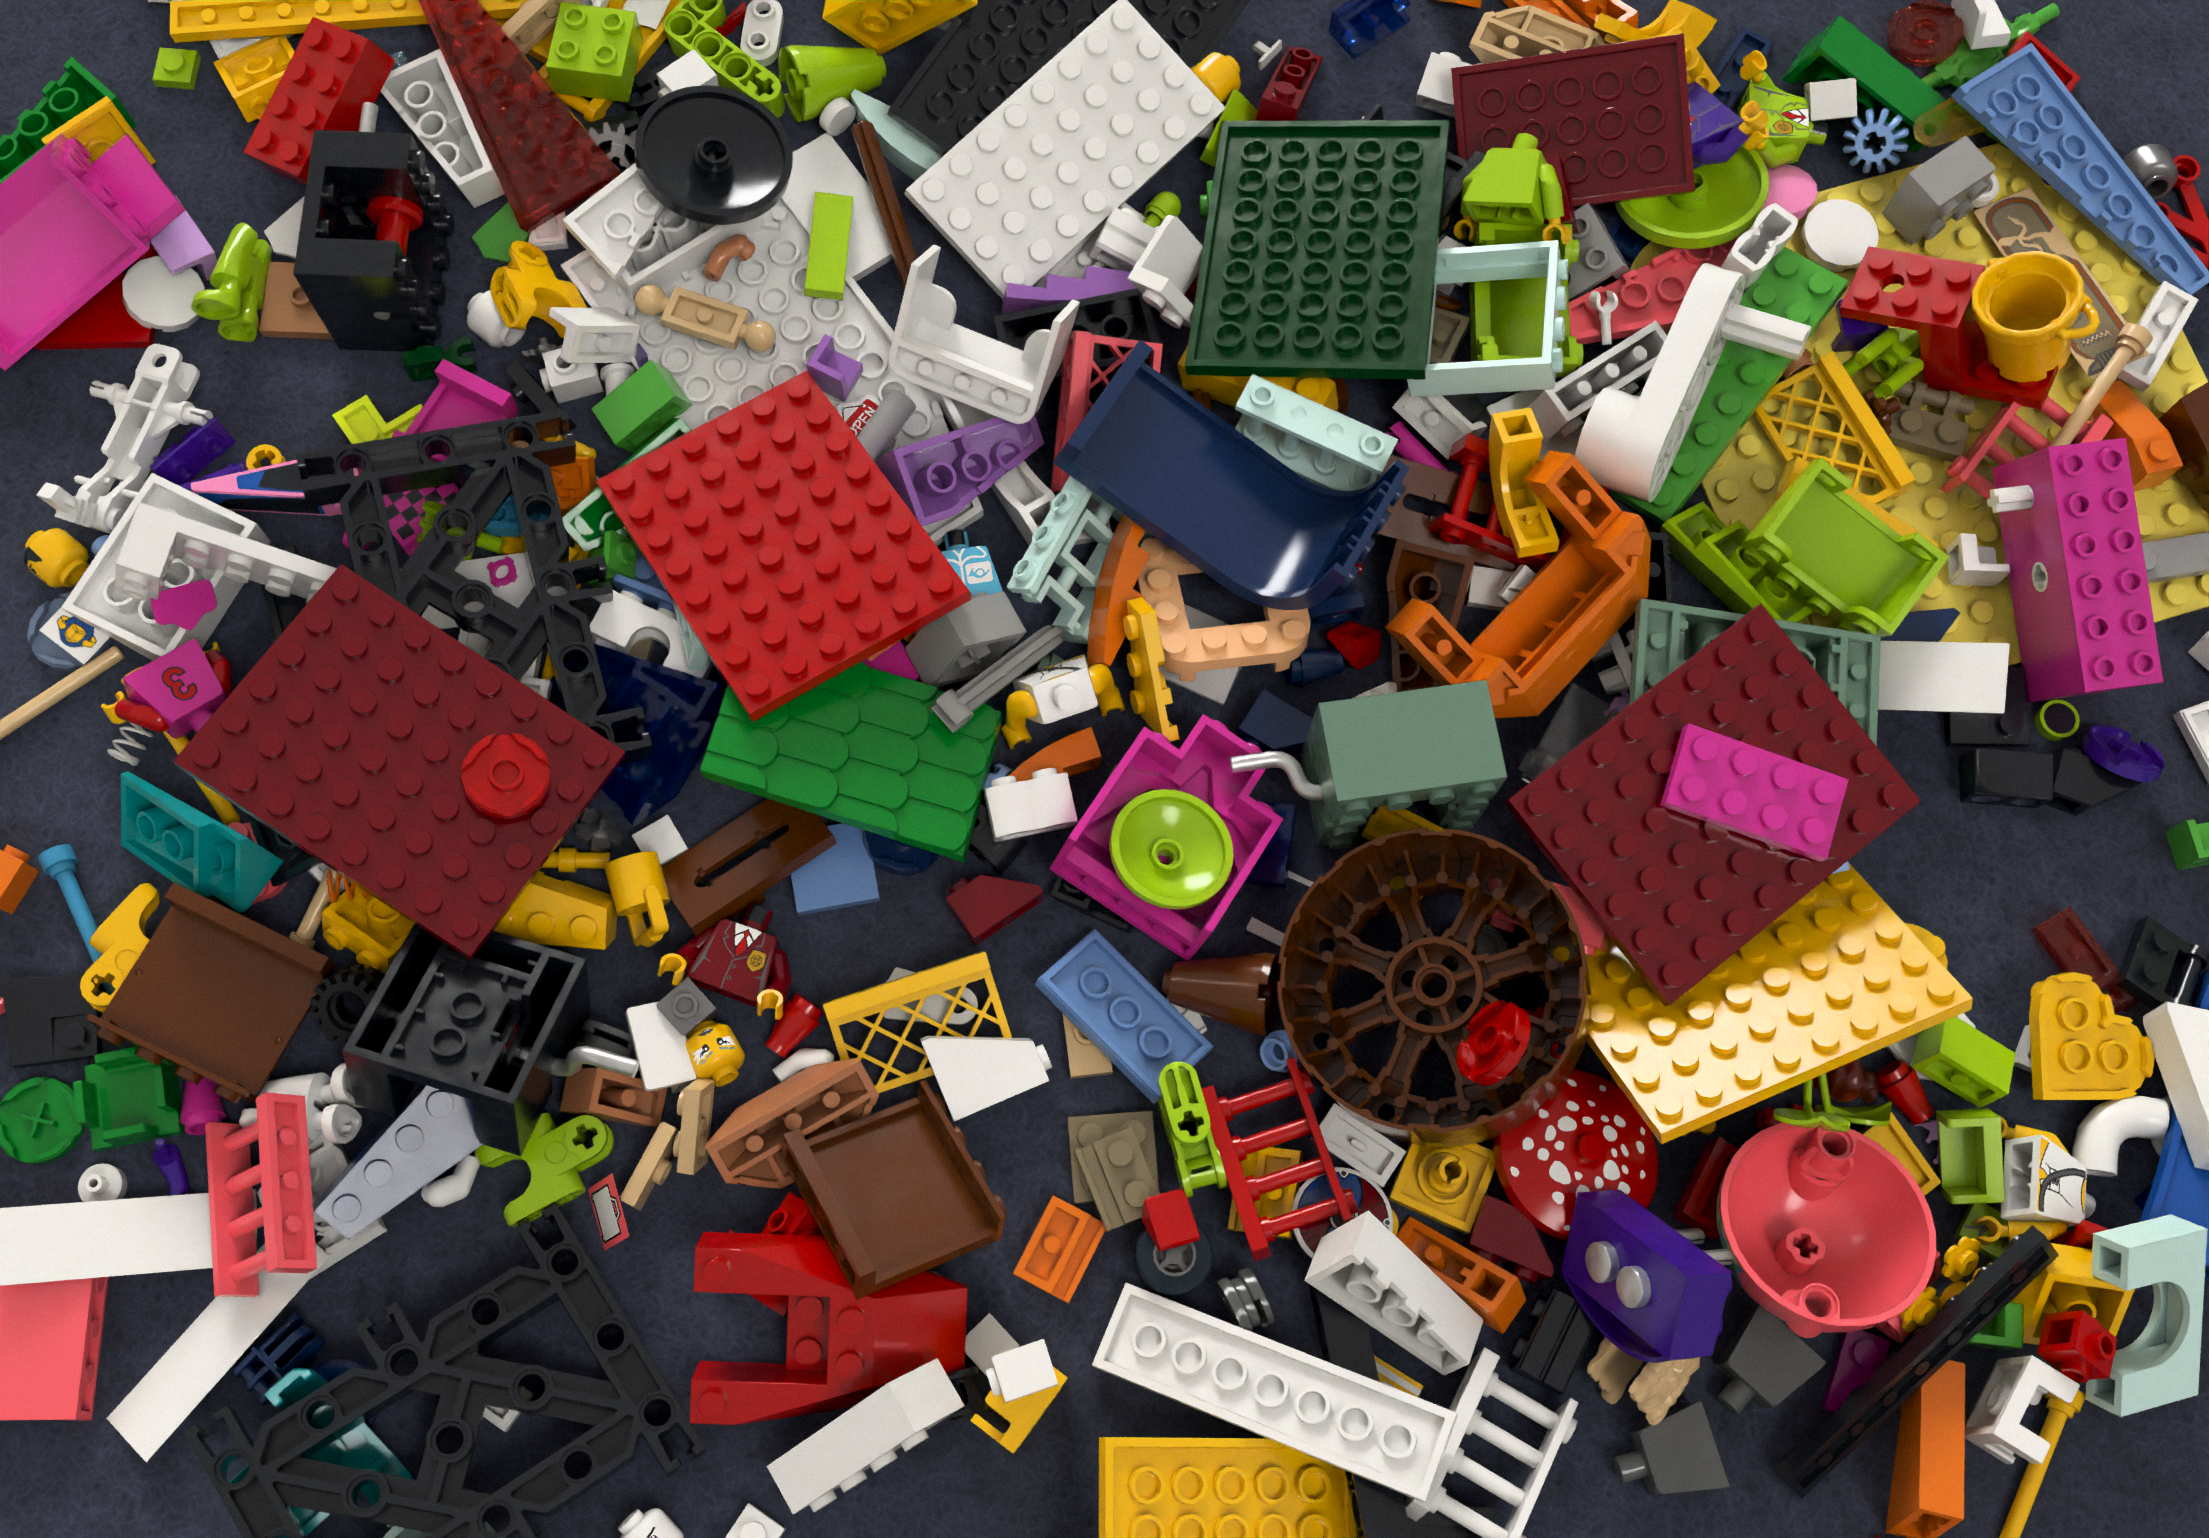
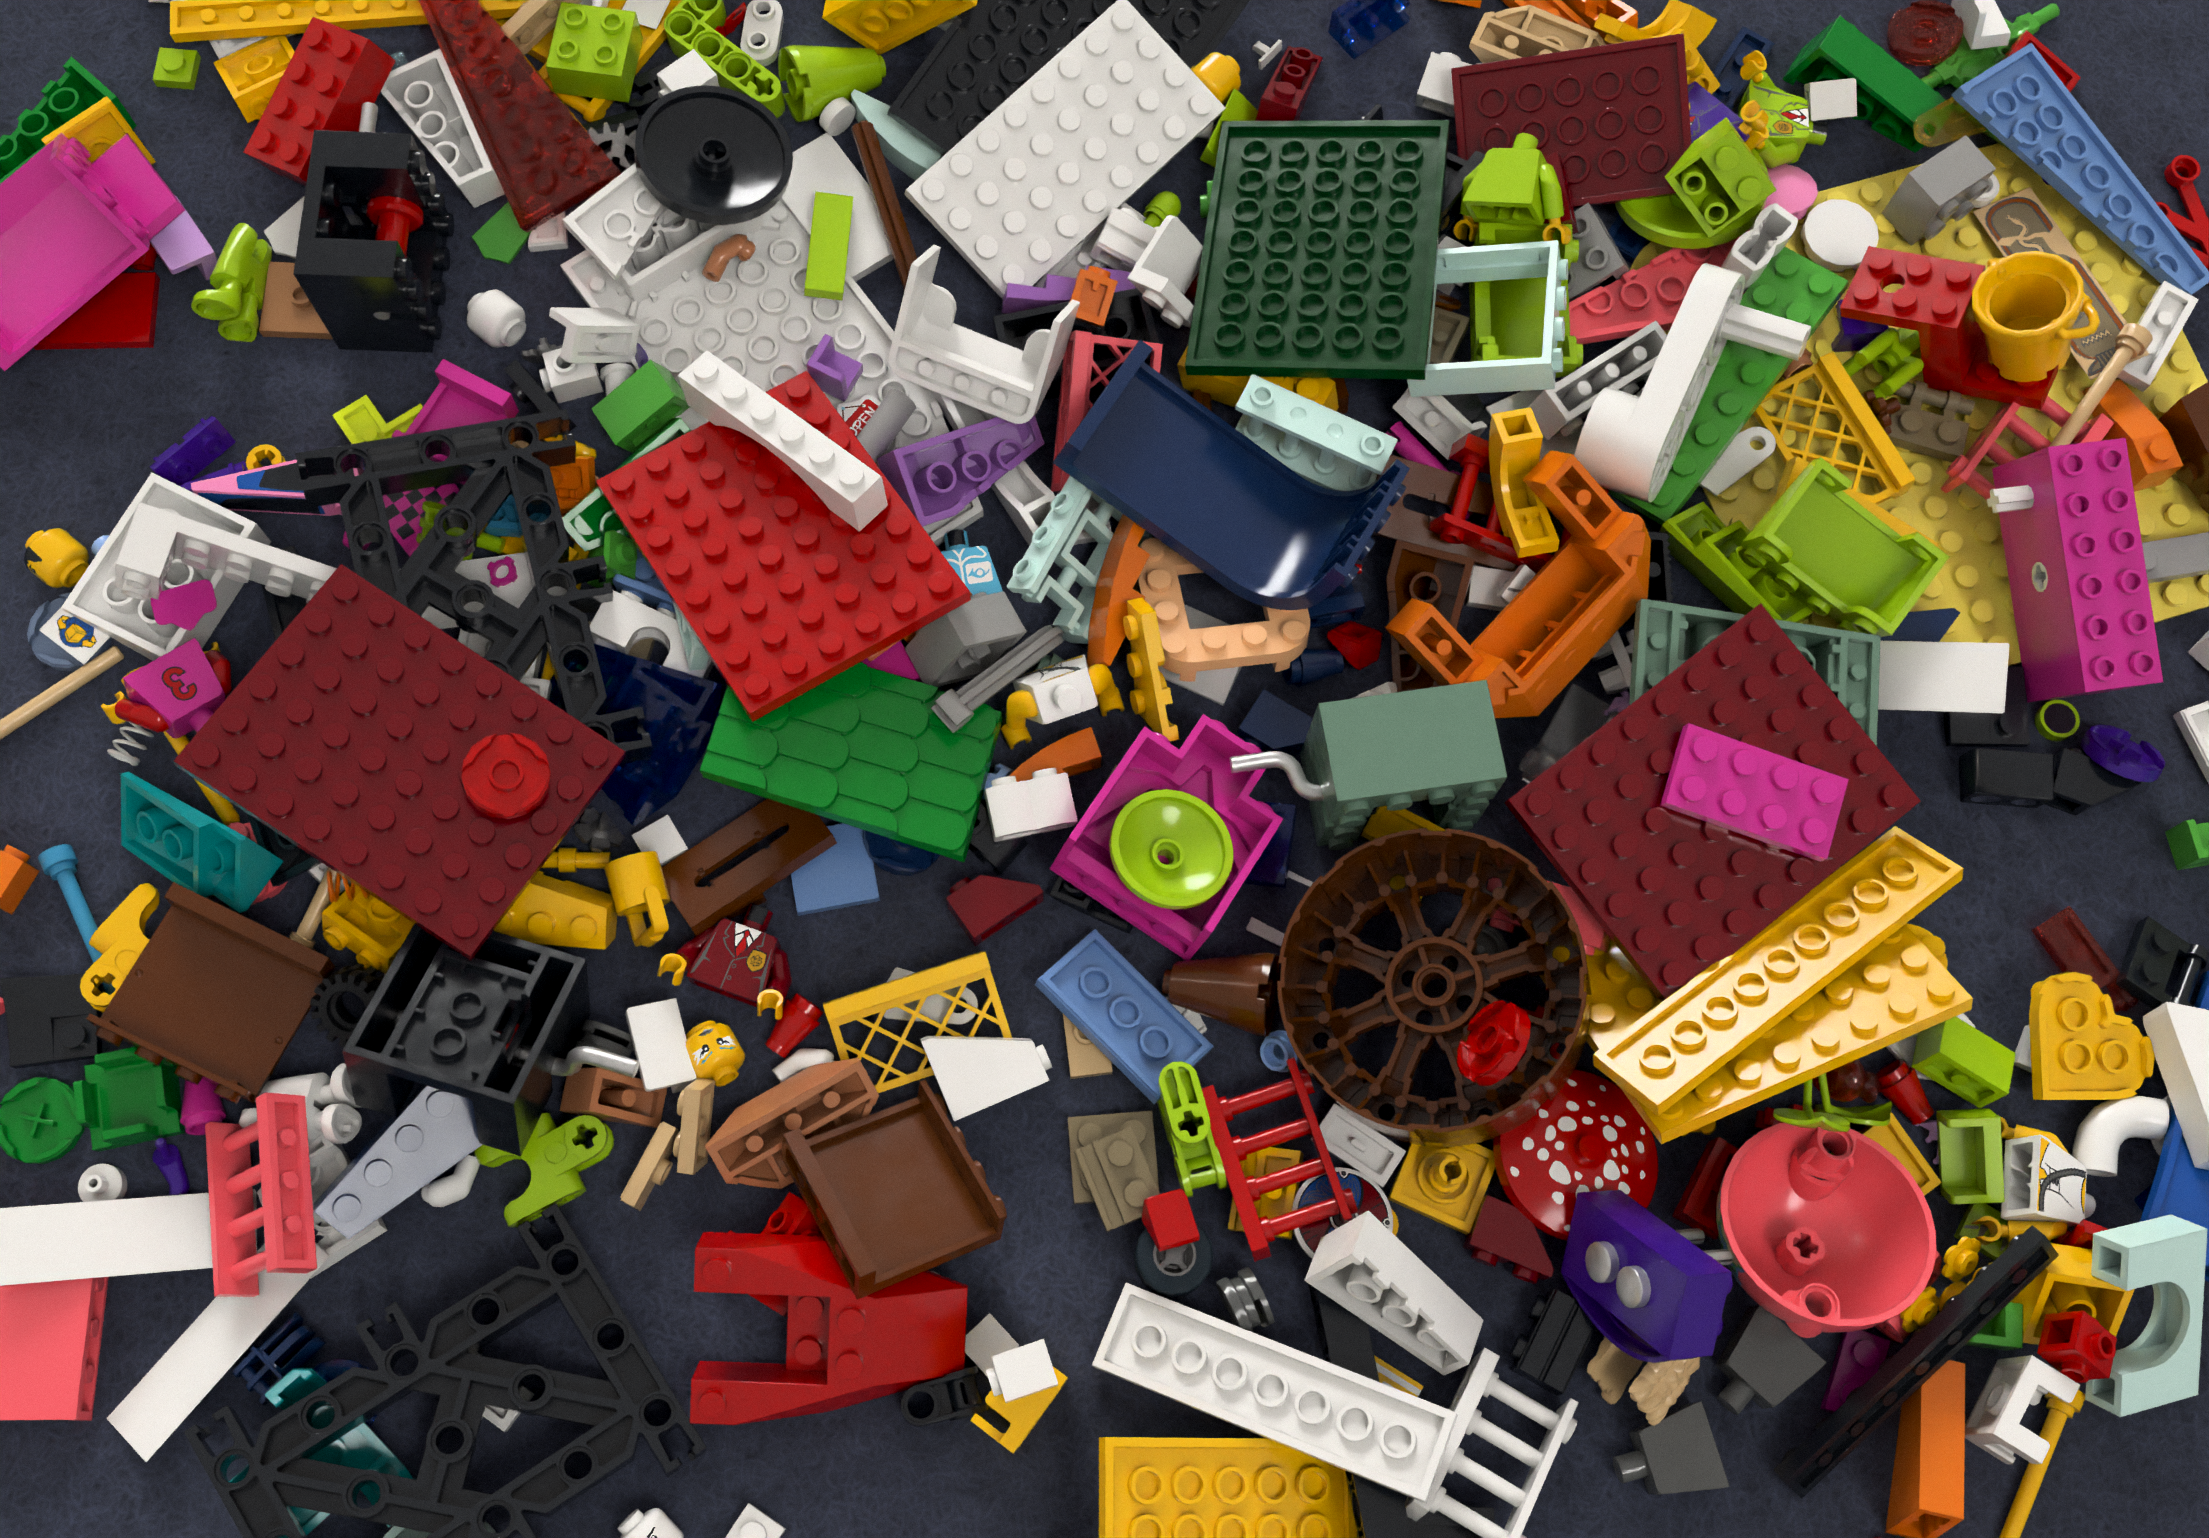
white piece [37,344,213,534] -> none
white tile [122,256,205,332] -> none
dark green plate [402,336,478,382] -> none
yellow piece [490,240,587,338] -> none
sticker [588,1173,629,1251] -> none
tan plate [635,284,776,352] -> none
flat silver bracket [657,977,718,1036] -> none
white wedge [767,1358,965,1514] -> none
orange plate [1012,1195,1105,1304] -> none
orange slope [1396,1217,1527,1334] -> none
white hand [1589,290,1619,345] -> none
light blue gear [1843,108,1909,173] -> none
white panel [1946,533,2010,586] -> none
flat silver head [2123,144,2178,200] -> none
none -> white arch [678,351,888,532]
none -> orange bracket [1069,266,1118,328]
none -> yellow plate [1593,826,1964,1116]
none -> lime slope [1665,117,1776,238]
none -> white piece [1700,427,1776,496]

